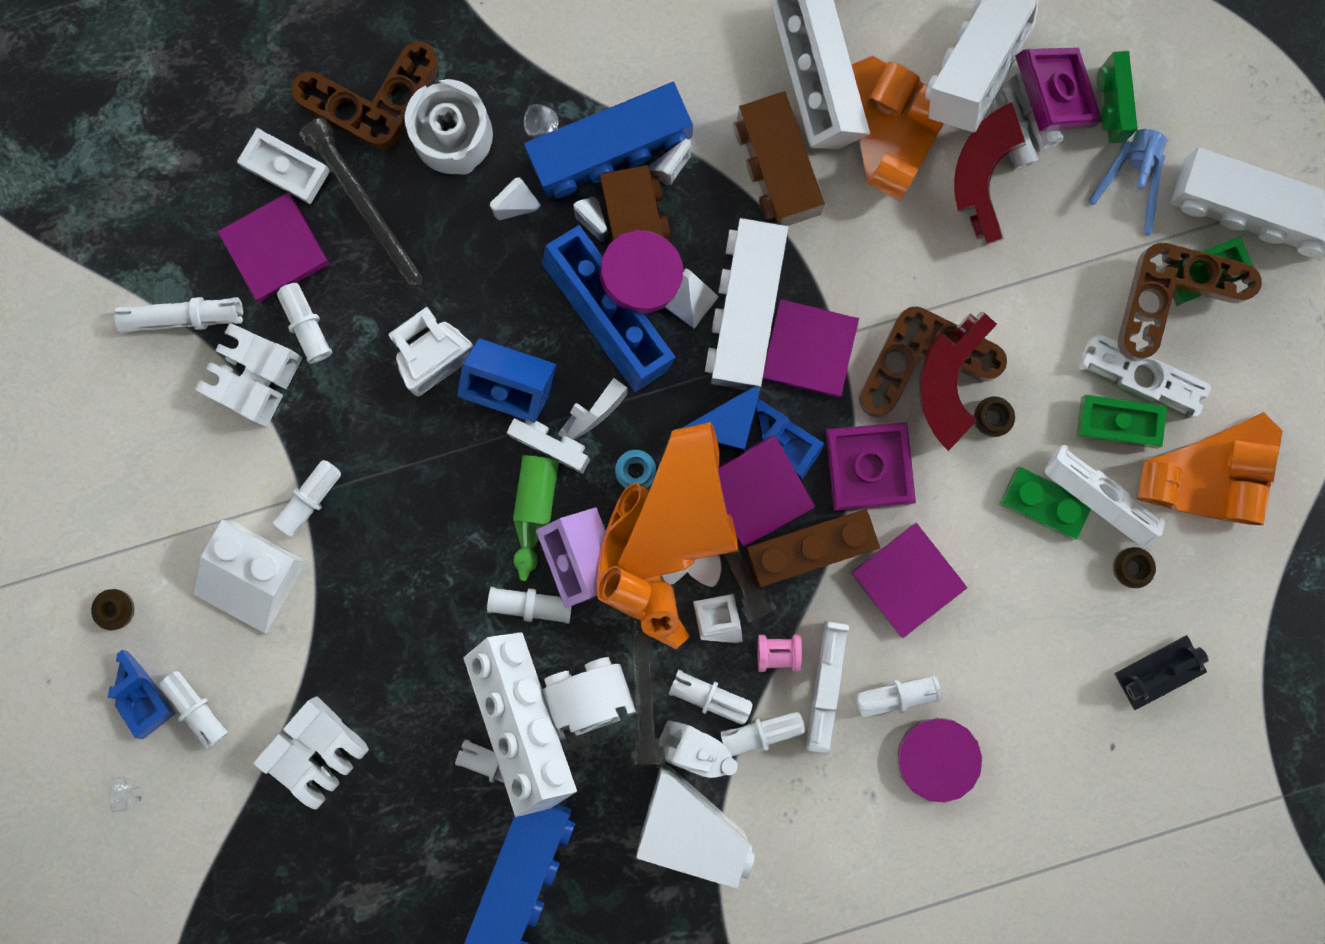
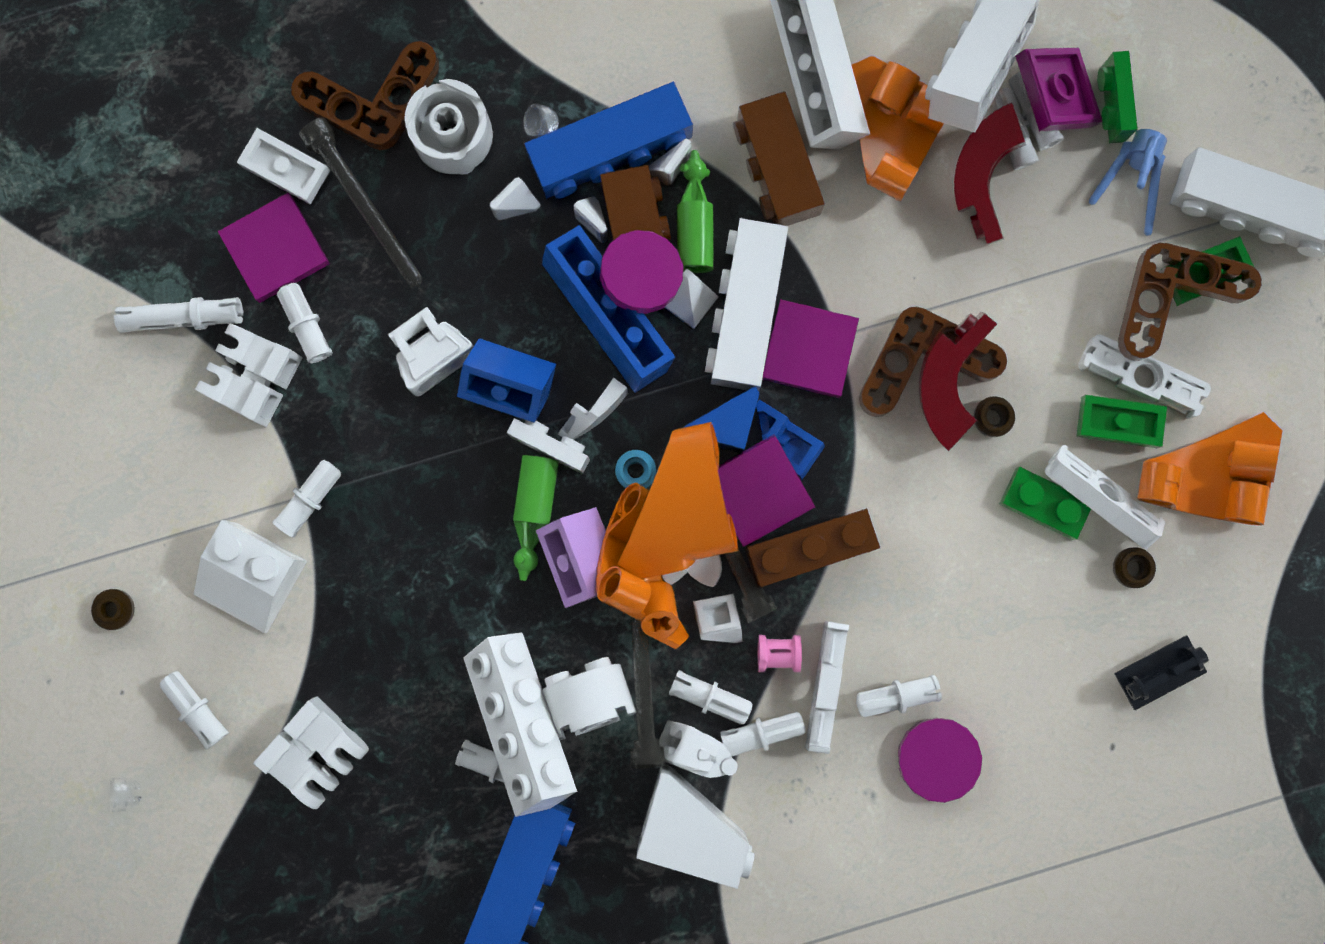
blue slope [108,650,176,739] -> none
white pin [487,587,572,624] -> none
magenta tile [825,422,916,511] -> none
magenta tile [851,522,968,638] -> none
none -> bright green wheel [677,150,714,273]

